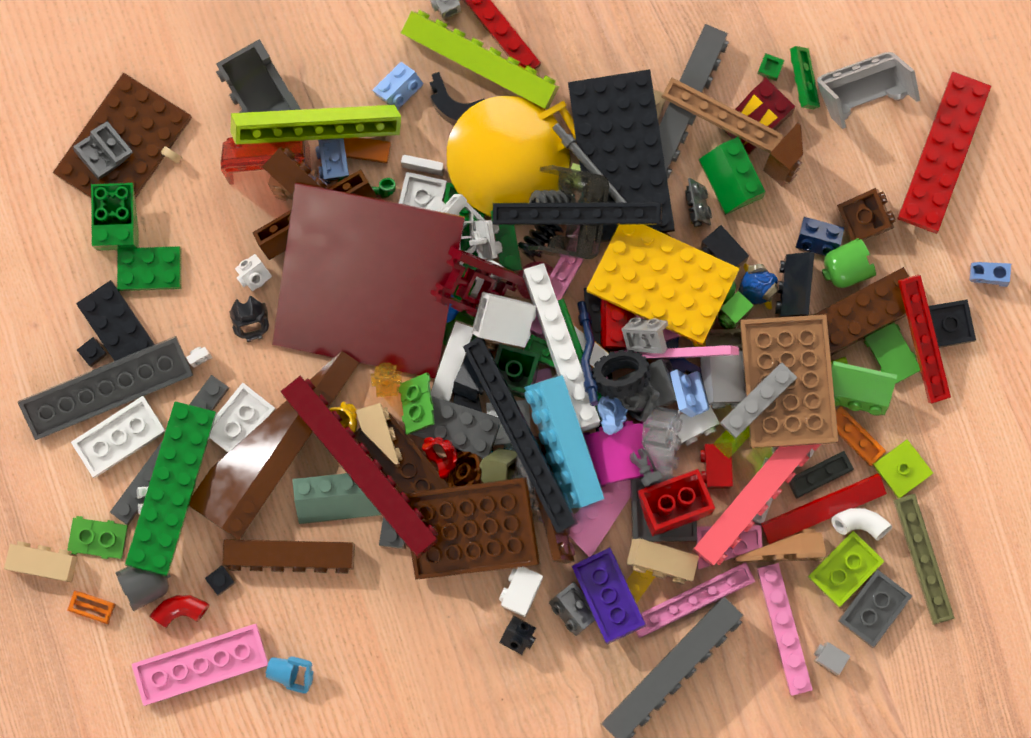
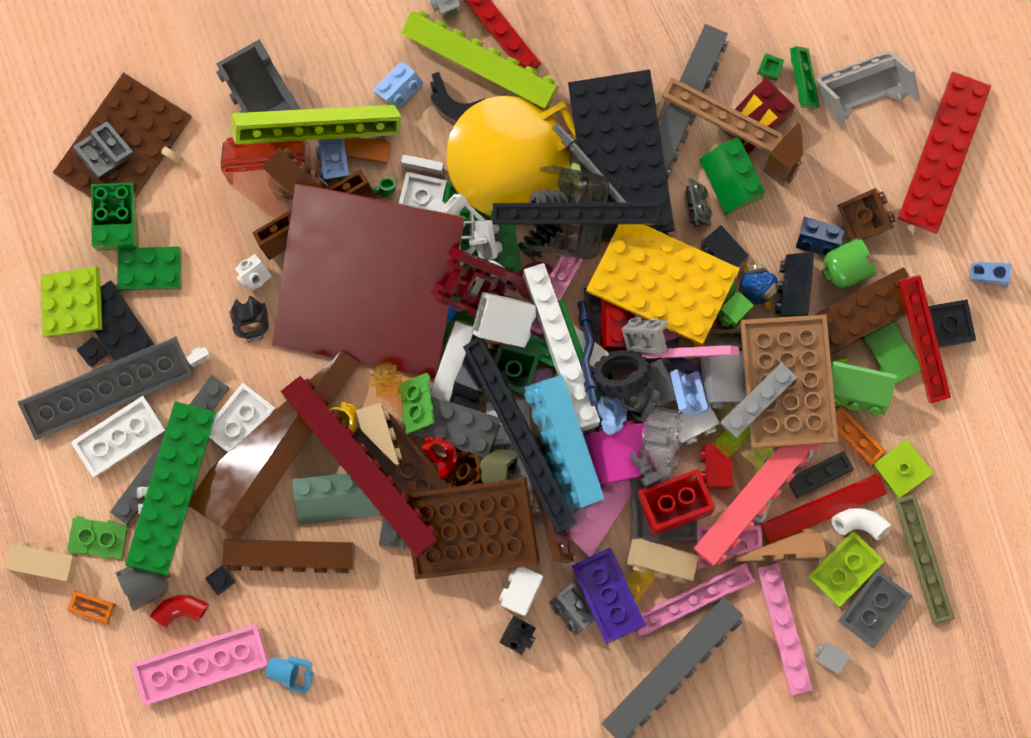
none -> lime plate [40,266,102,338]

